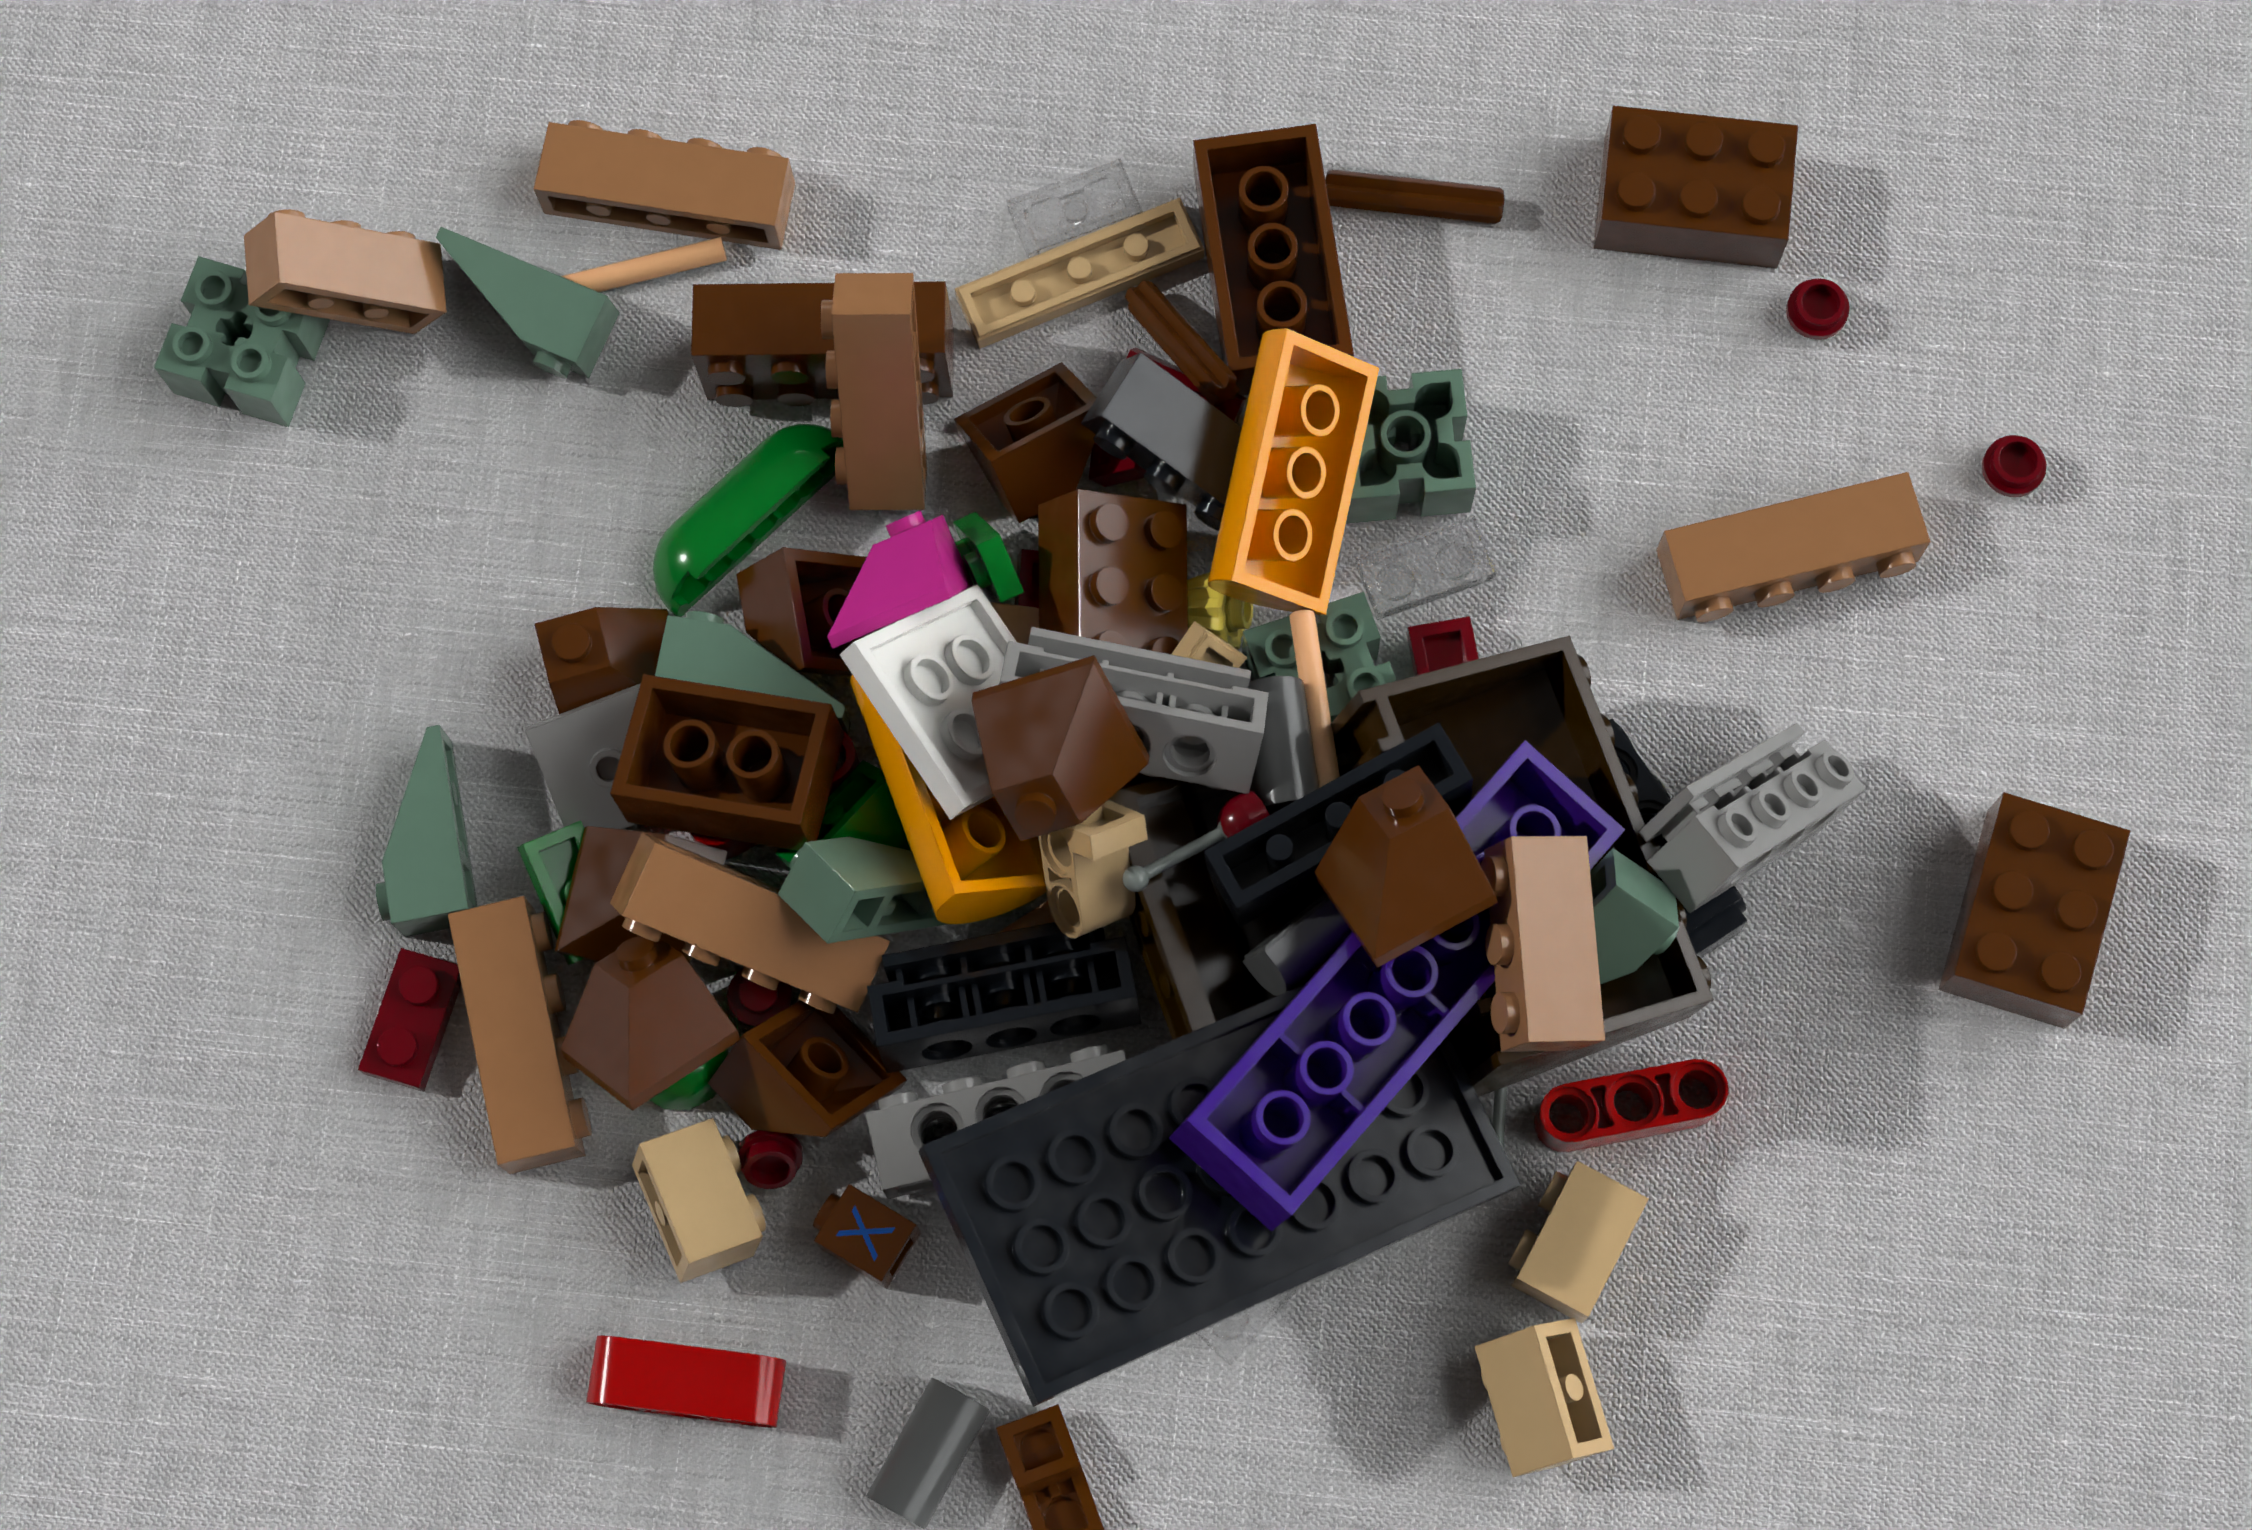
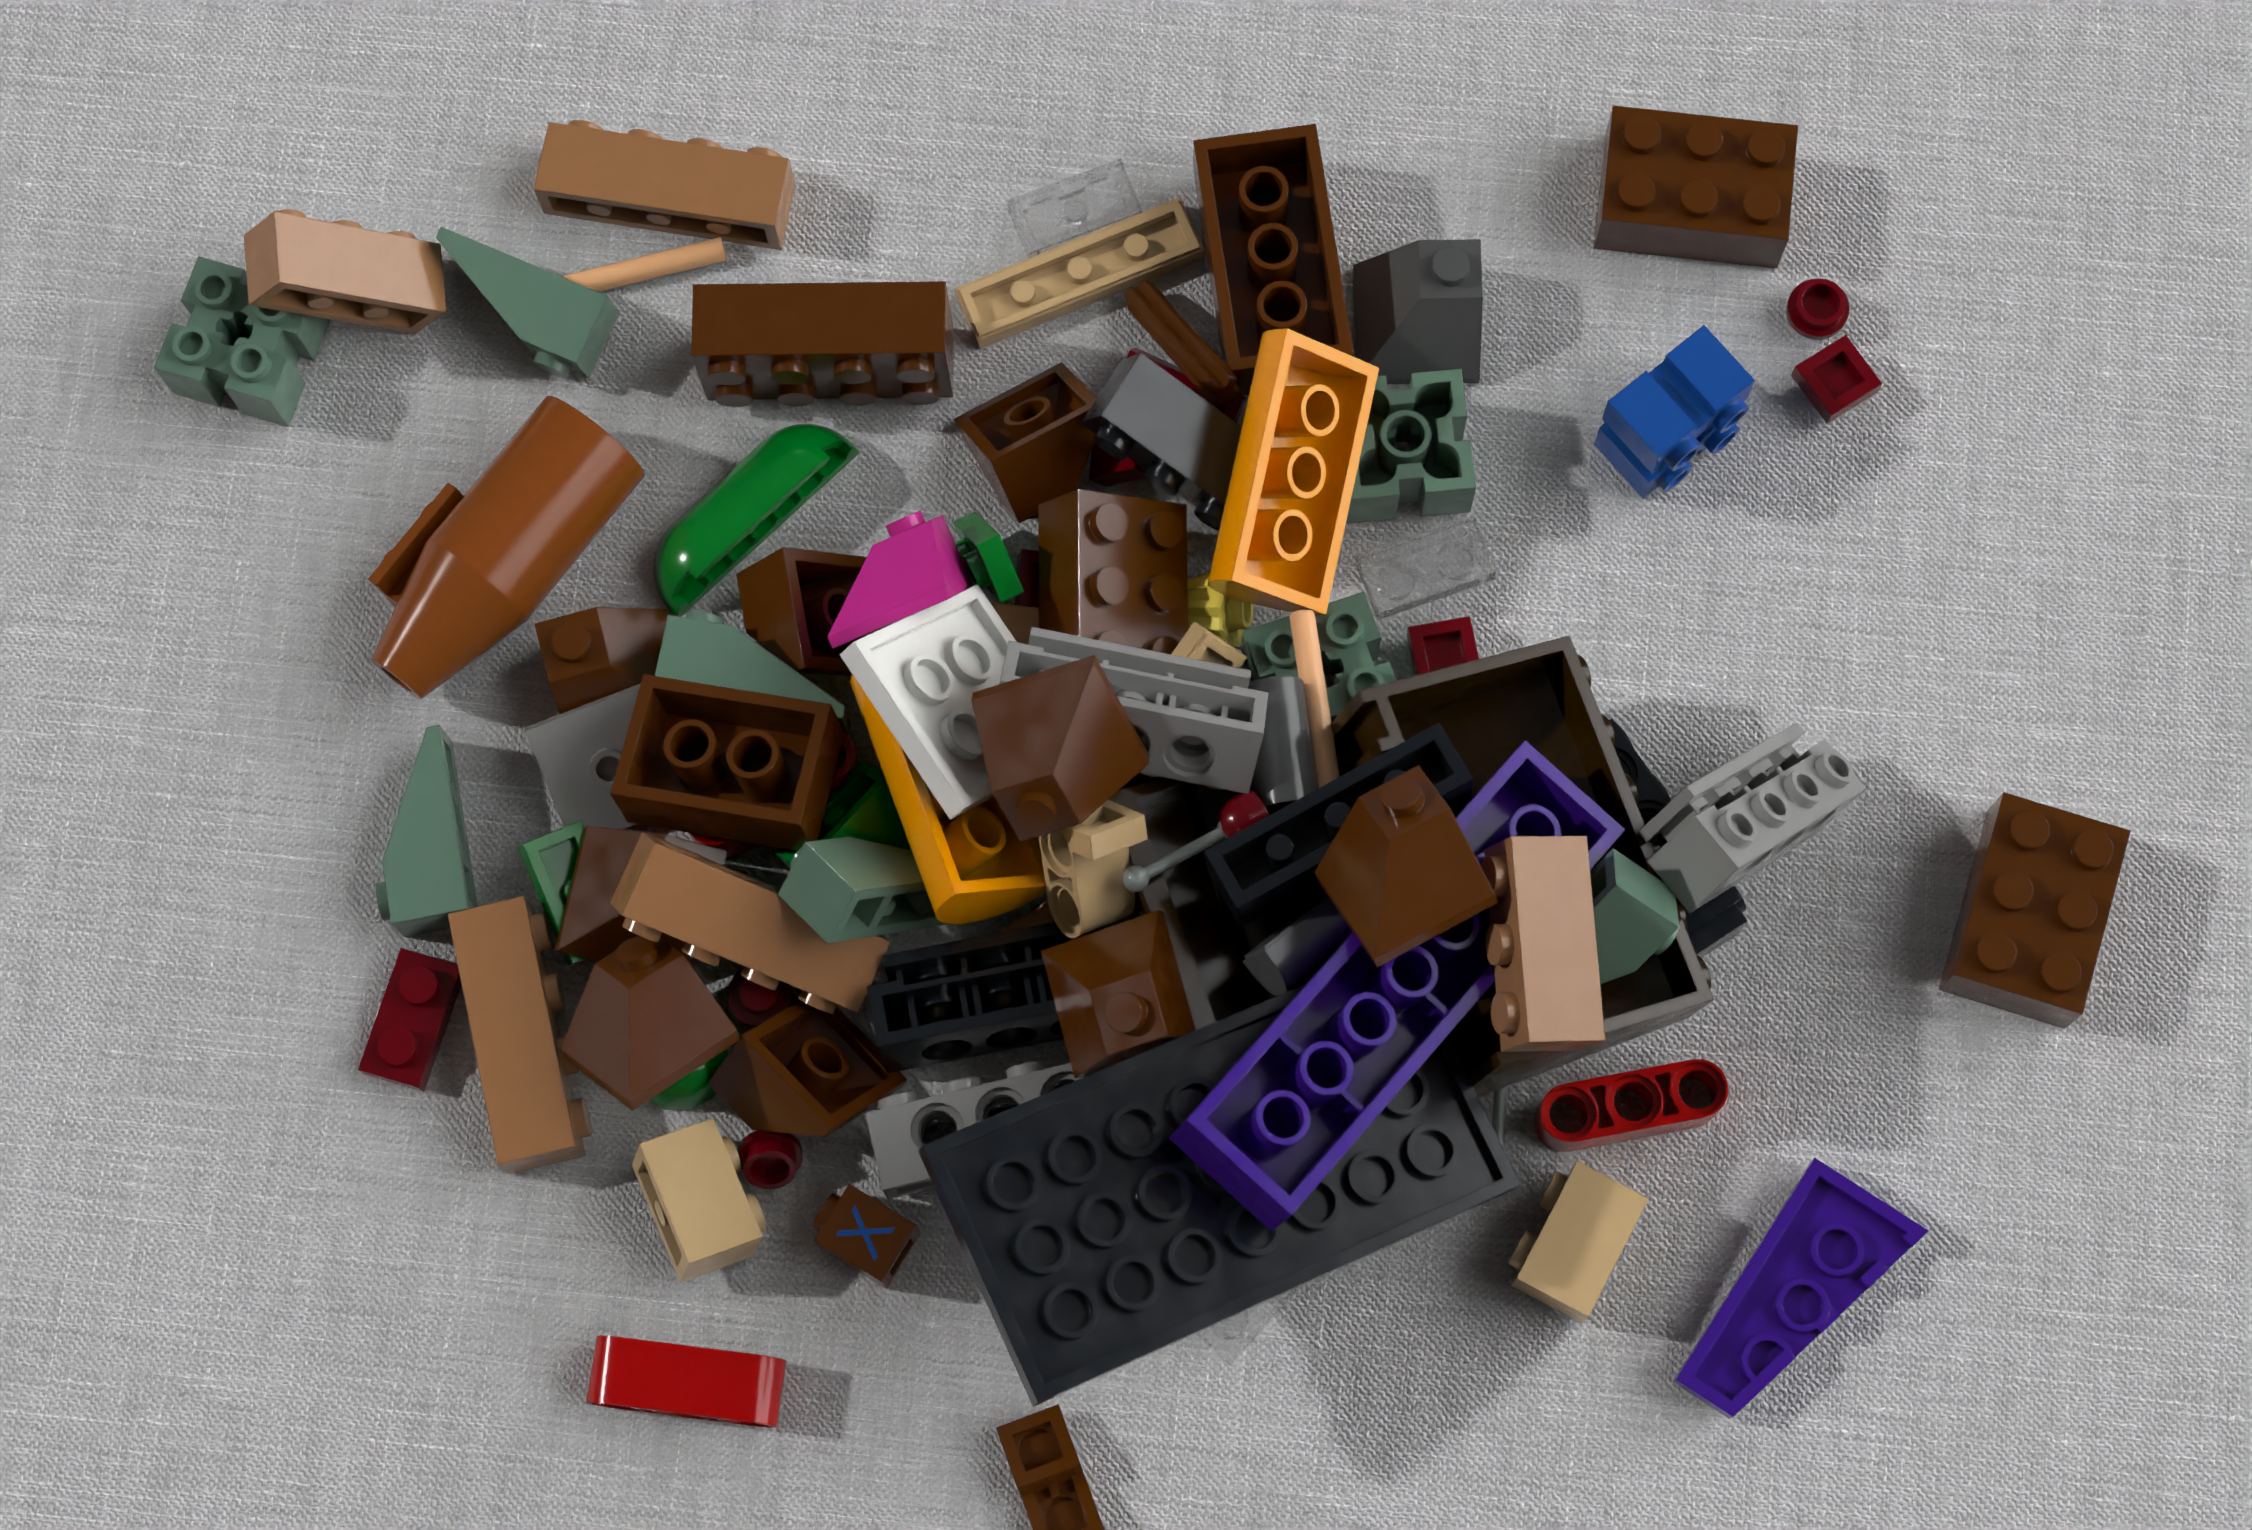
medium nougat brick [821,273,928,510] -> none
dark grey brick [866,1378,990,1530] -> none
reddish brown axle [1325,169,1505,224] -> none
tan brick [1474,1318,1614,1477] -> none
medium nougat brick [1656,472,1931,622] -> none
dark red plate [1982,435,2047,497] -> none
none -> dark orange piece [368,396,645,700]
none -> reddish brown slope [1041,910,1196,1078]
none -> dark grey slope [1353,239,1483,384]
none -> blue brick [1594,325,1755,499]
none -> dark purple wing [1673,1158,1928,1419]
none -> dark red plate [1791,335,1882,424]

